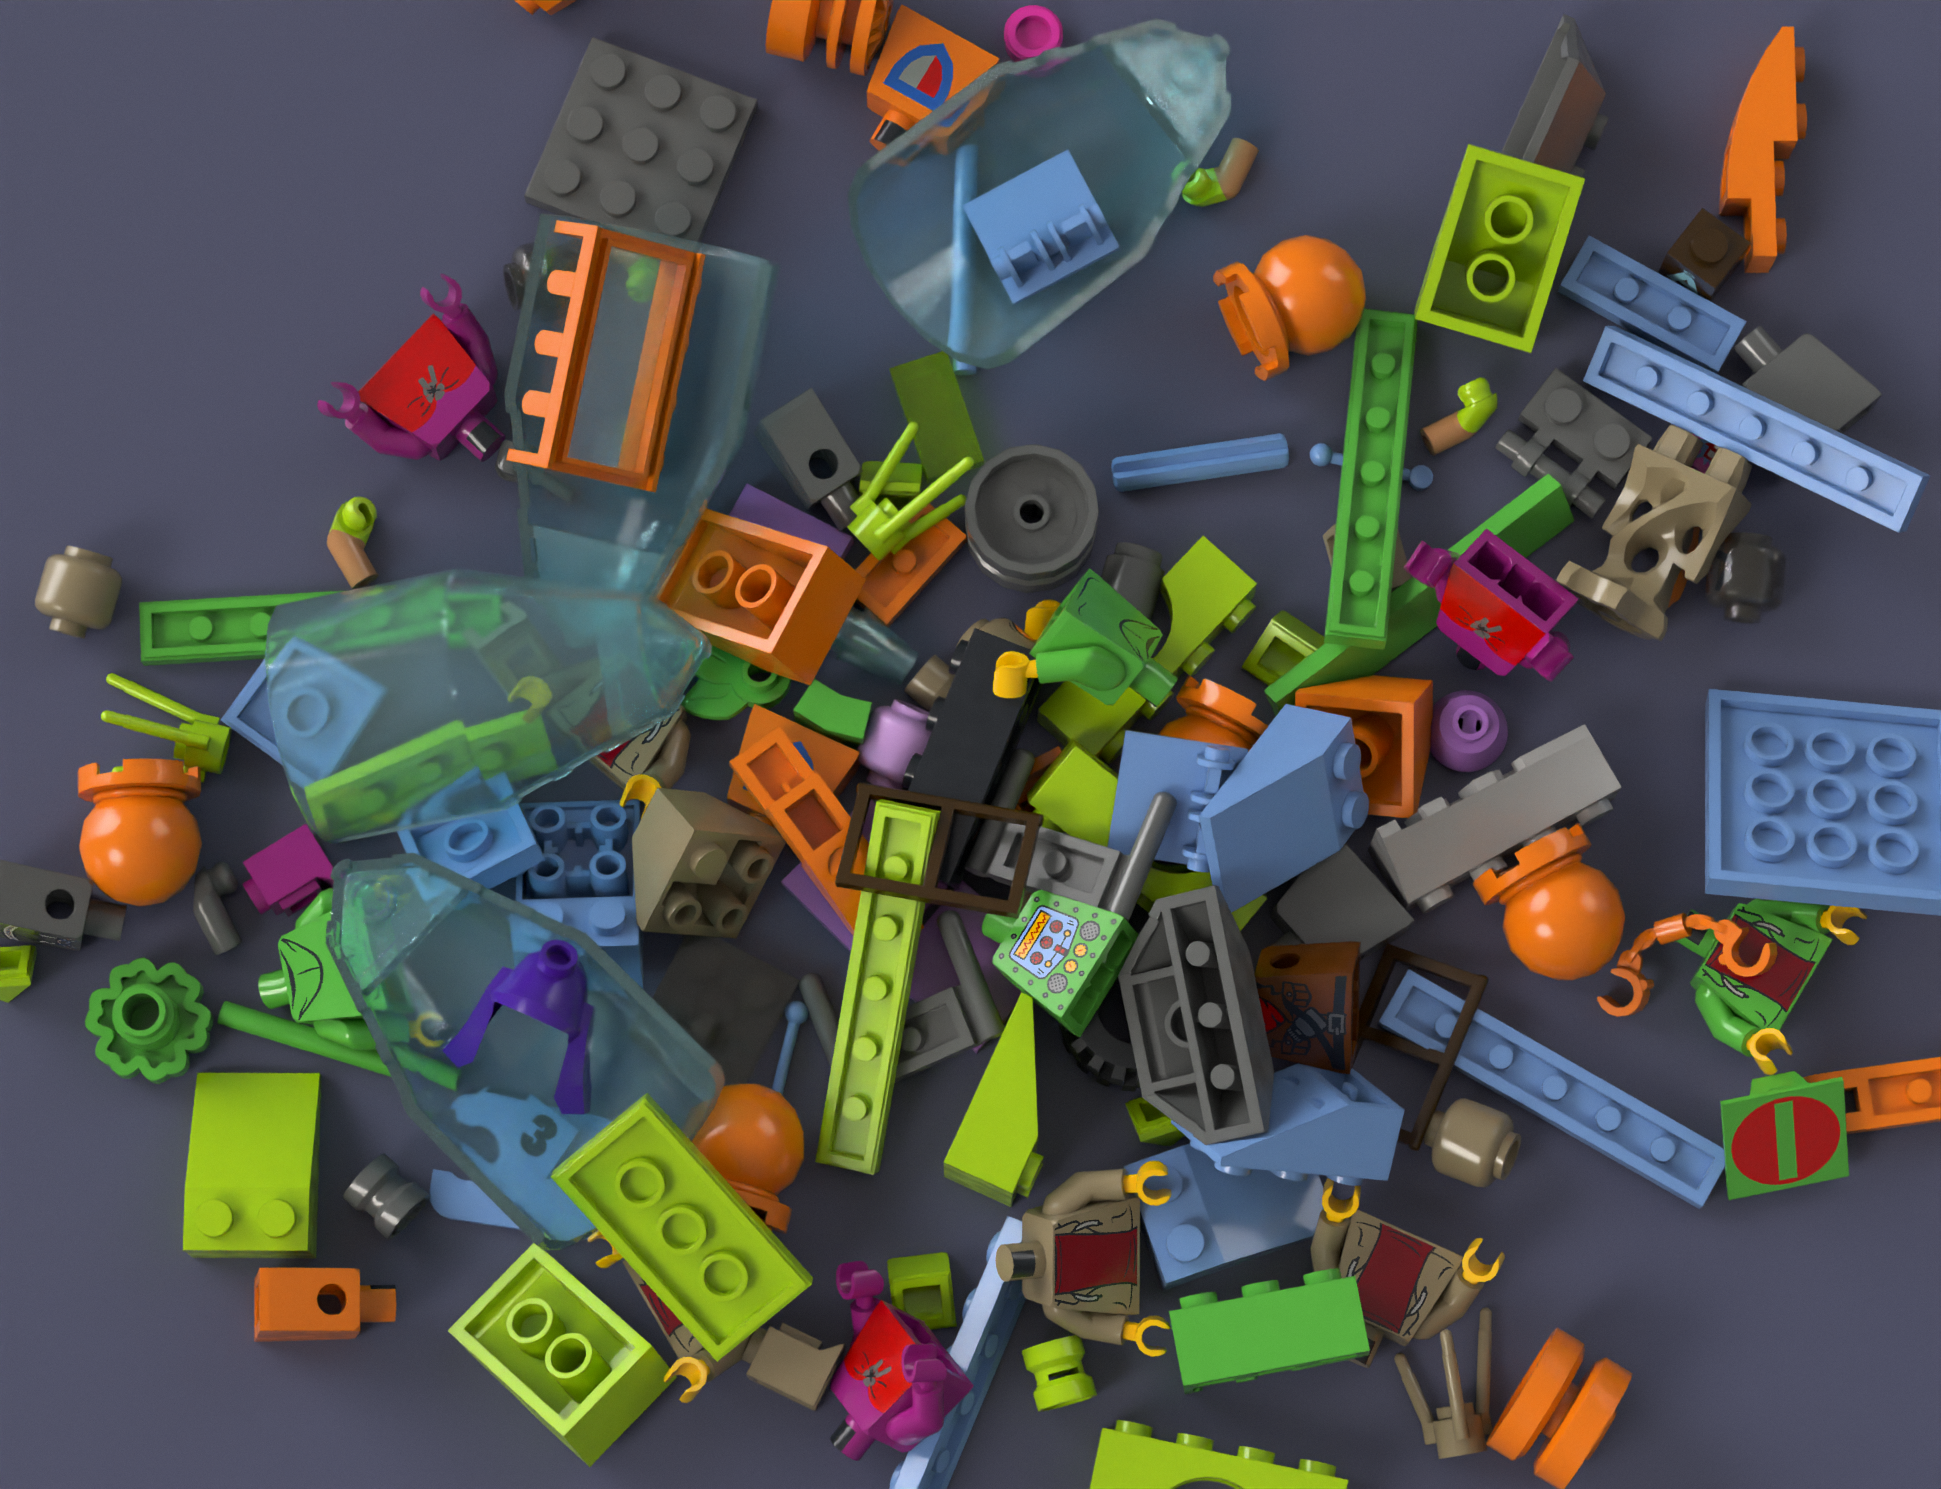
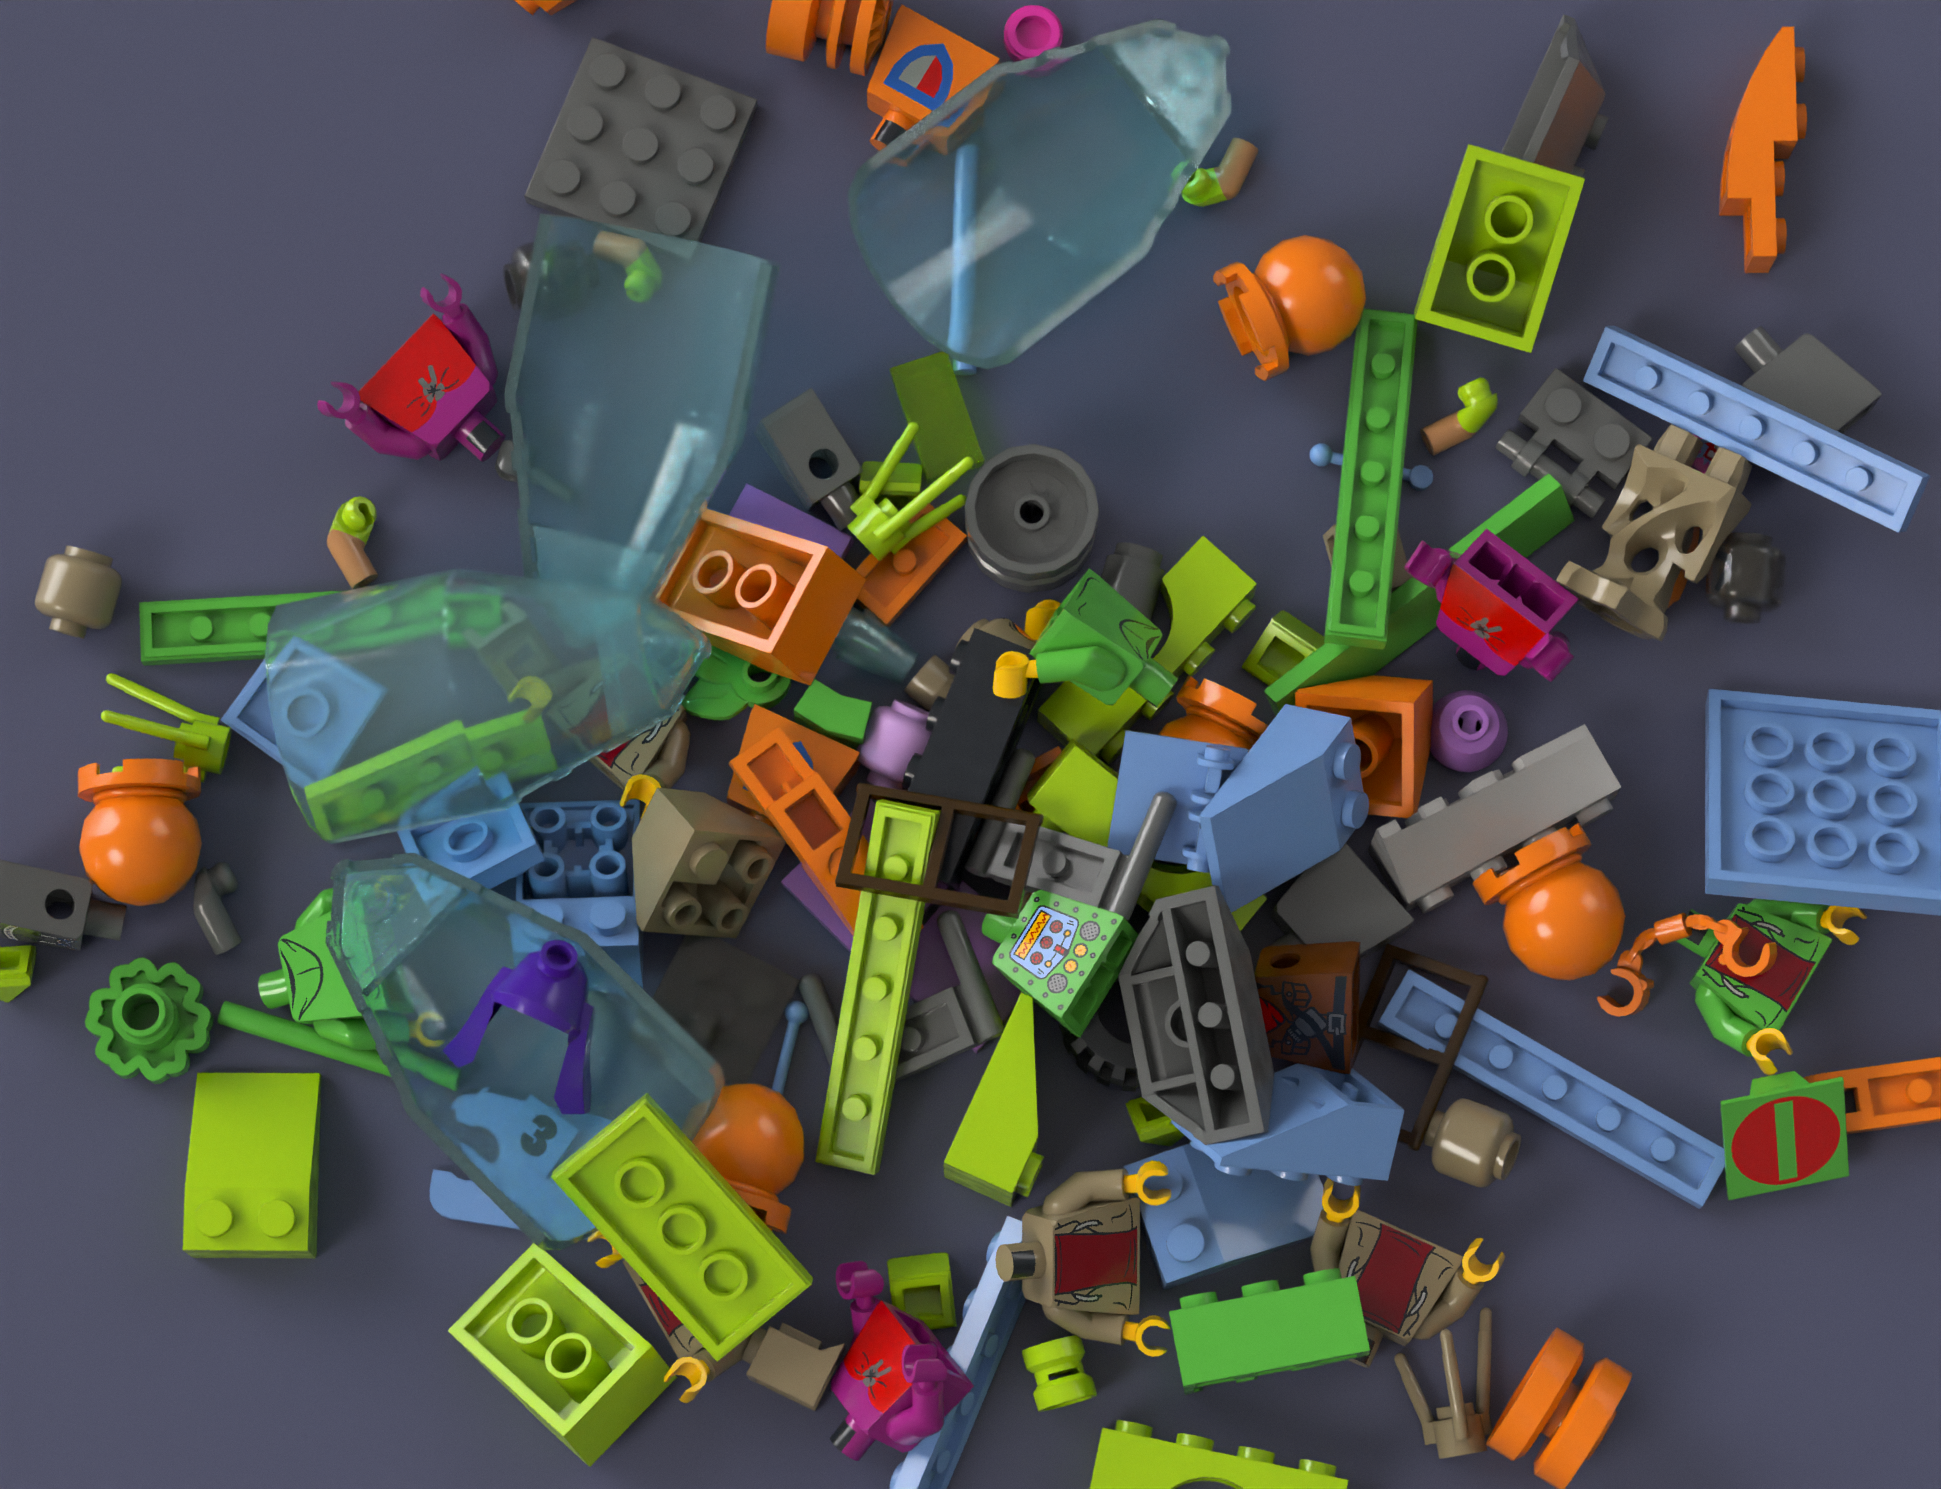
magenta window [242,824,344,917] -> none
orange torso [254,1268,396,1342] -> none
dark grey wheel [343,1153,430,1240] -> none
window [506,220,706,492] -> none
medium blue hinge [962,150,1120,305] -> none
medium blue axle [1111,433,1289,492] -> none
medium blue plate [1558,235,1747,374] -> none
dark brown brick [1658,207,1751,302] -> none

